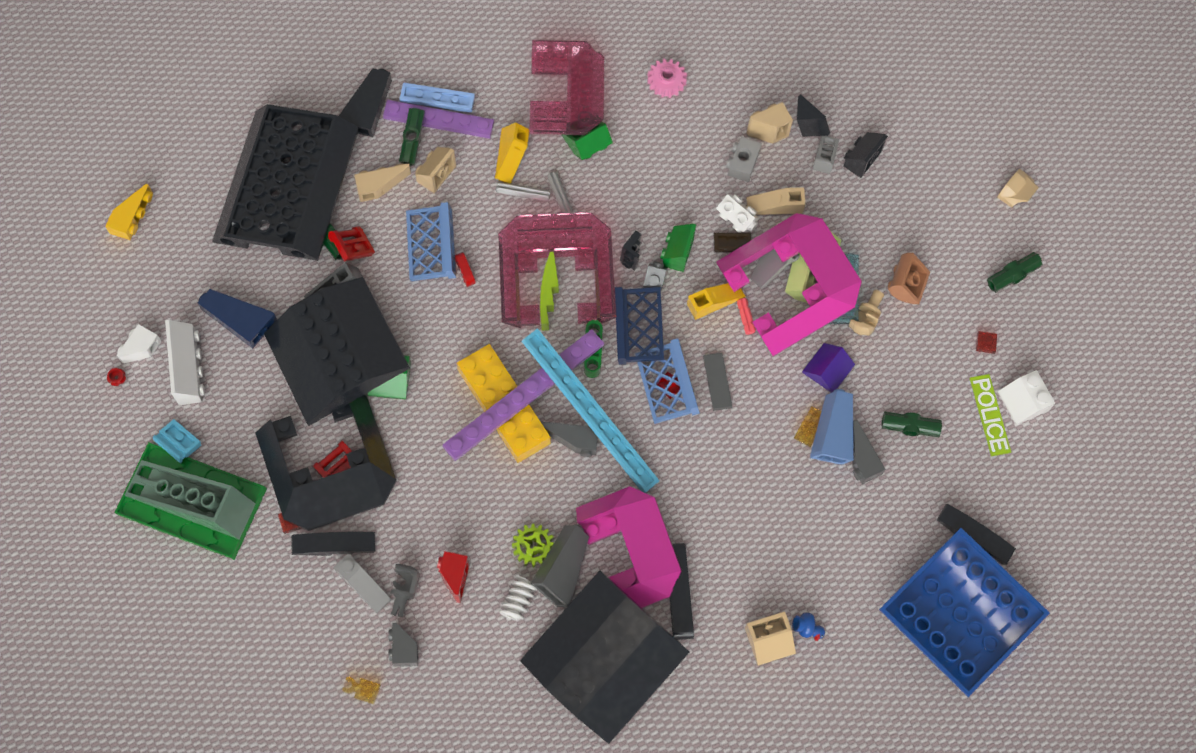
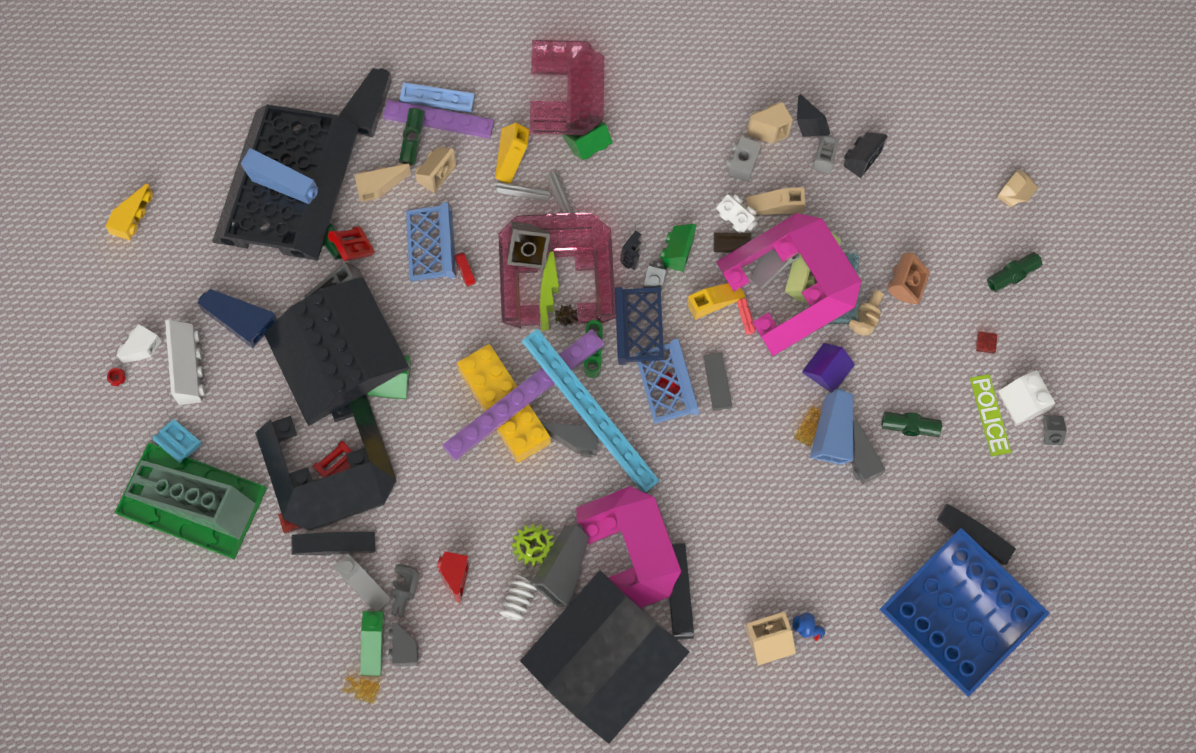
bright pink gear [647,59,687,98] -> none
none -> medium blue slope [241,148,319,204]
none -> slope [360,611,385,676]
none -> dark brown slope [507,221,550,269]
none -> dark brown gear [555,305,578,328]
none -> dark grey bracket [1042,415,1067,445]

